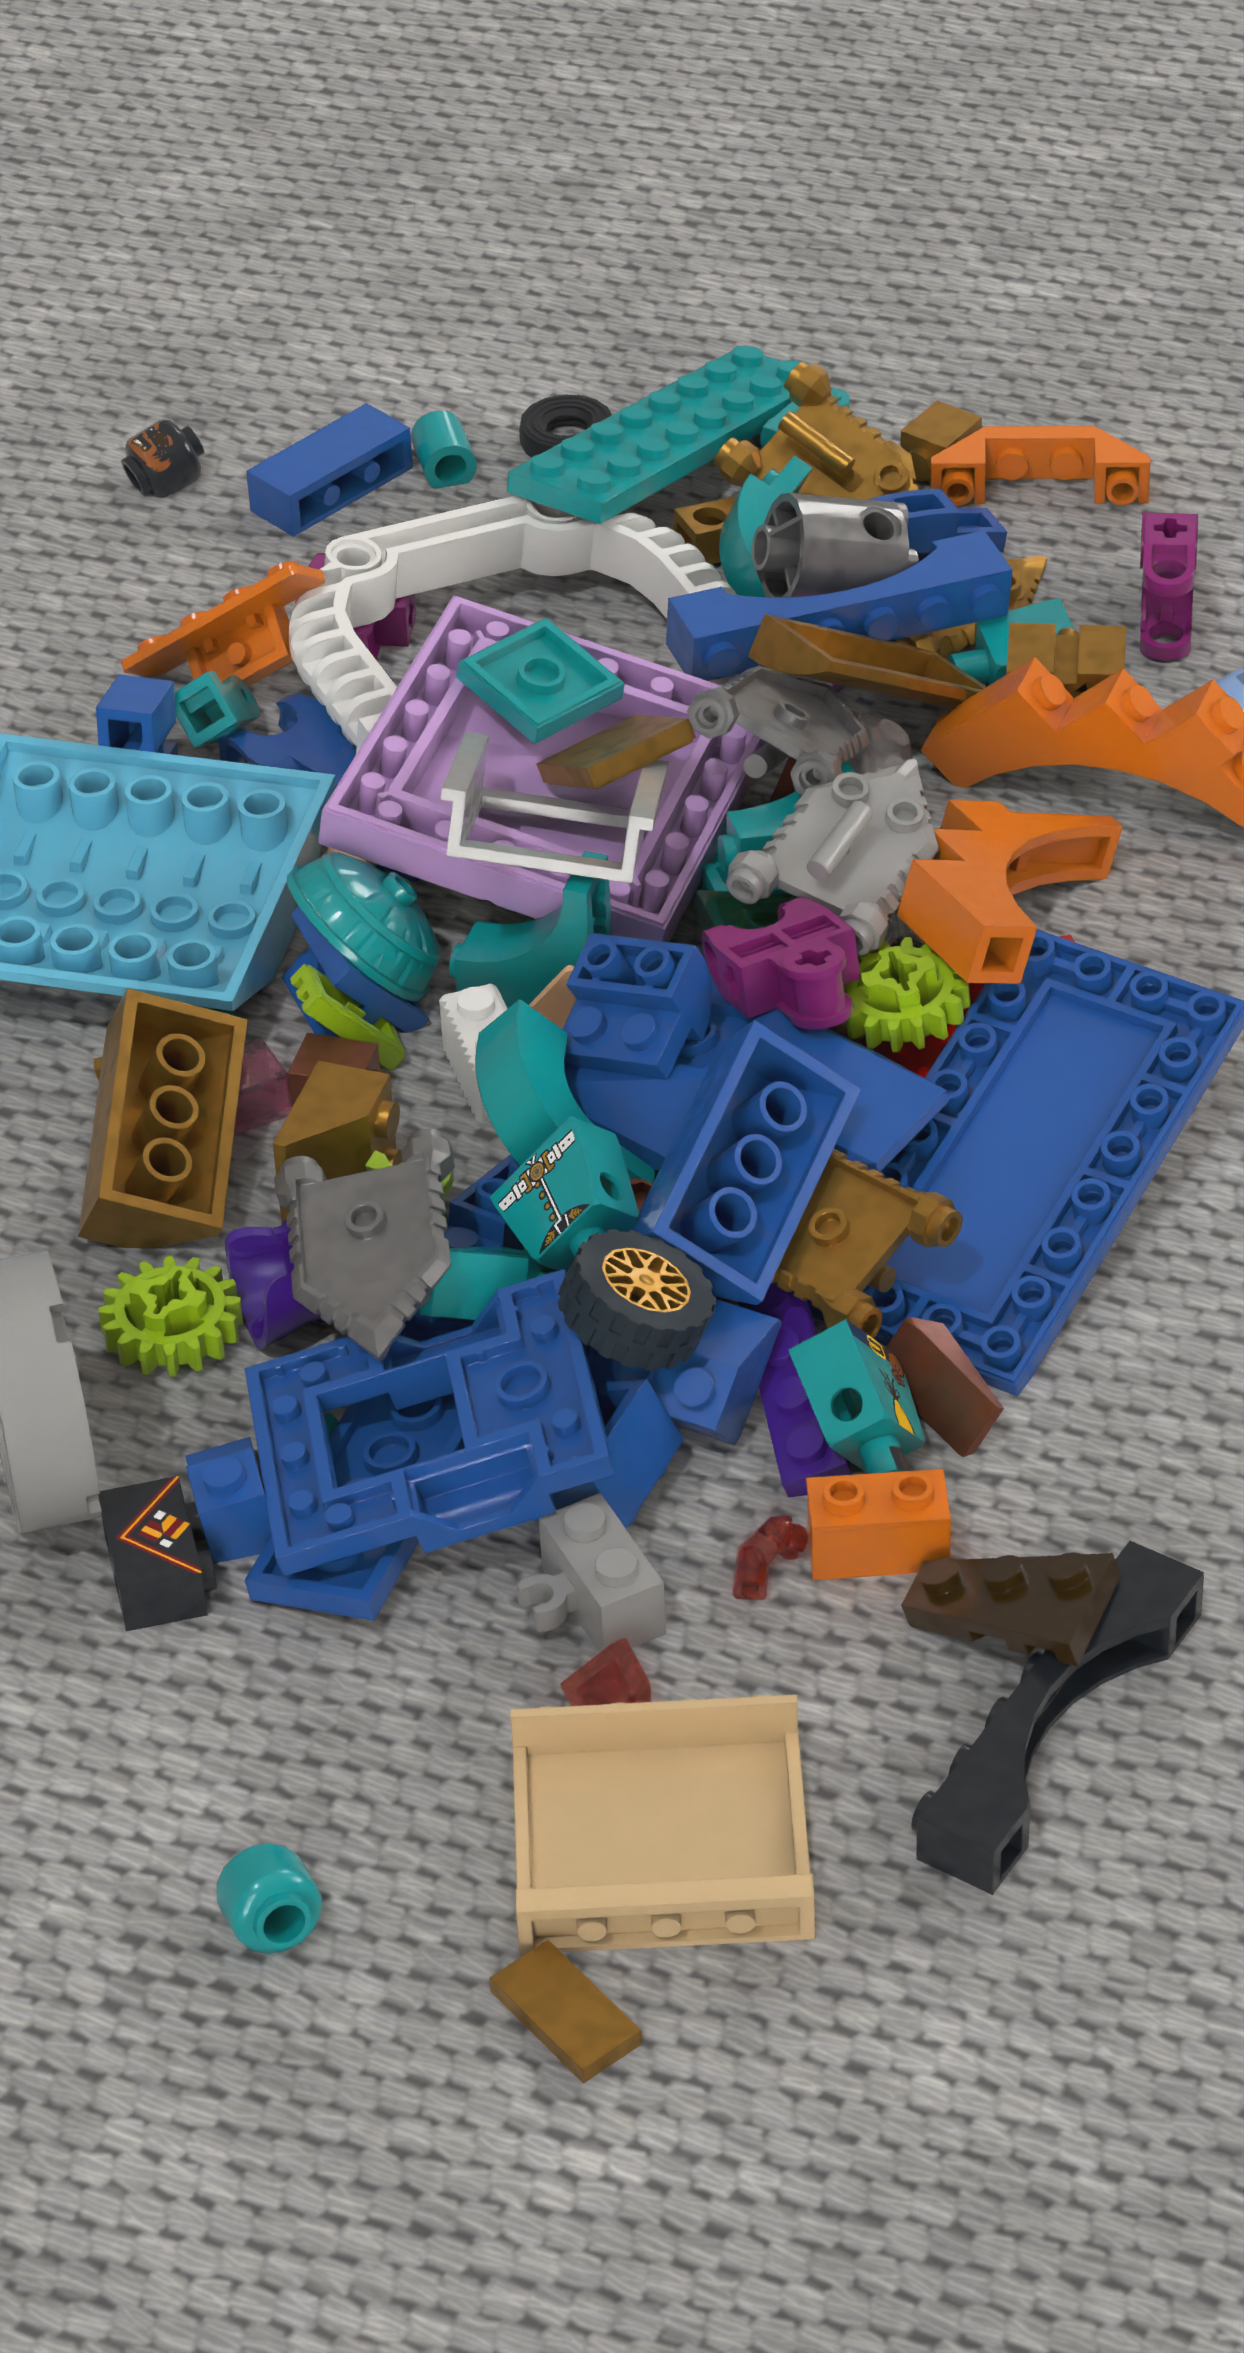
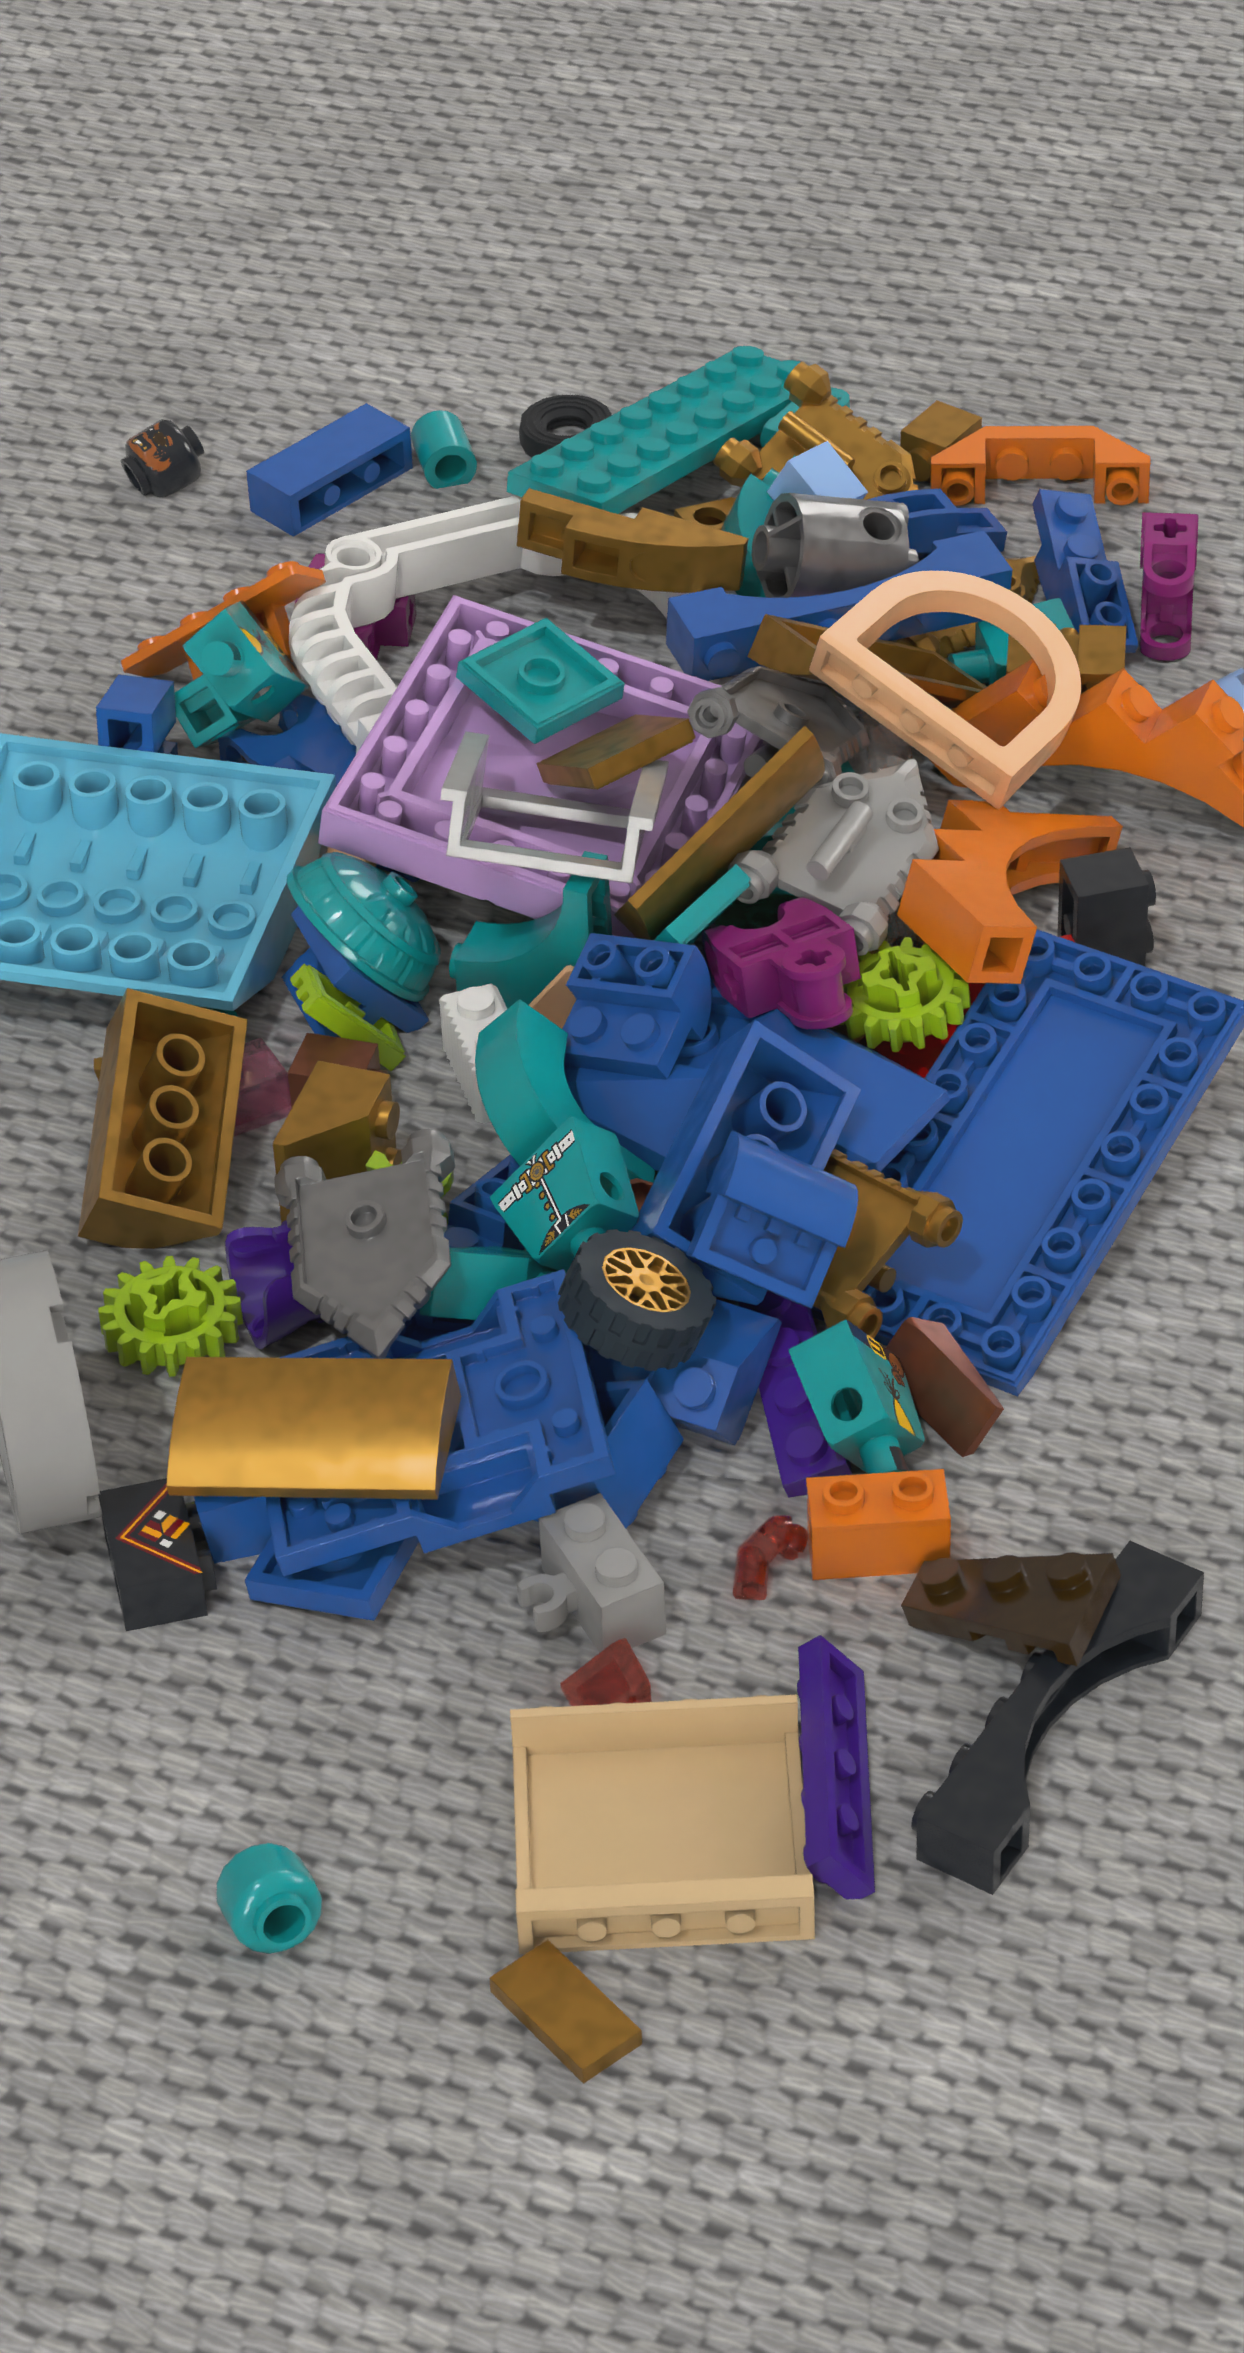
none -> pearl gold slope [166,1357,461,1499]
none -> teal torso [183,601,310,722]
none -> pearl gold slope [517,488,749,593]
none -> pearl gold slope [614,726,825,940]
none -> teal tile [655,864,751,945]
none -> blue brick [686,1131,858,1308]
none -> light blue brick [767,441,868,501]
none -> dark purple plate [797,1635,875,1899]
none -> light nougat window [809,571,1081,810]
none -> blue slope [1032,489,1139,653]
none -> black brick [1057,847,1156,966]

